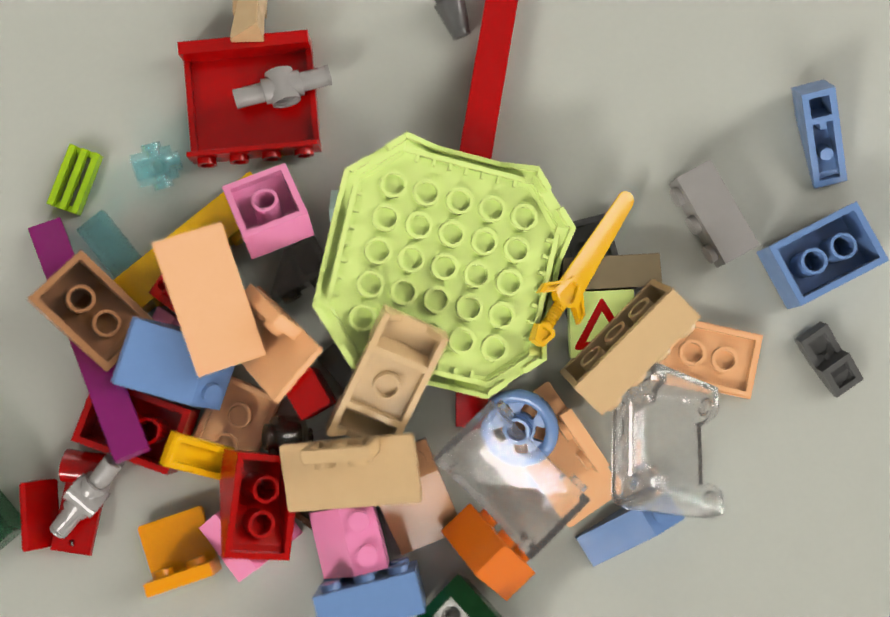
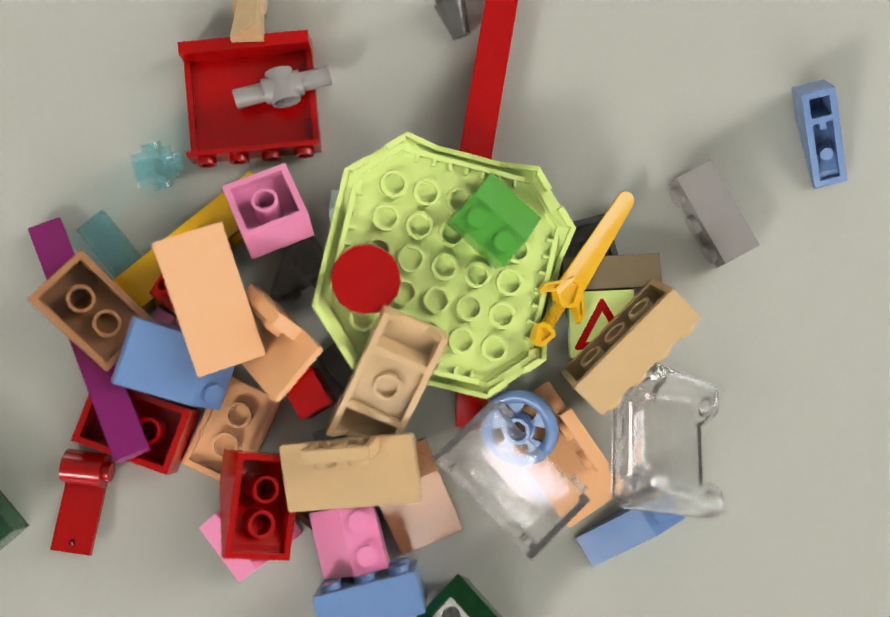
red slope [19,479,59,552] -> none
lime tile [46,144,103,216] -> none
light grey pin [50,452,124,539] -> none
light orange bracket [138,506,222,598] -> none
yellow tile [159,430,236,480] -> none
clear smoke head [261,415,314,455] -> none
orange brick [441,503,535,601] -> none
light nougat tile [652,321,763,399] -> none
medium blue brick [756,201,889,310] -> none
dark grey slope [794,321,864,398] -> none
none -> red tile [330,244,401,314]
none -> bright green slope [446,172,541,269]

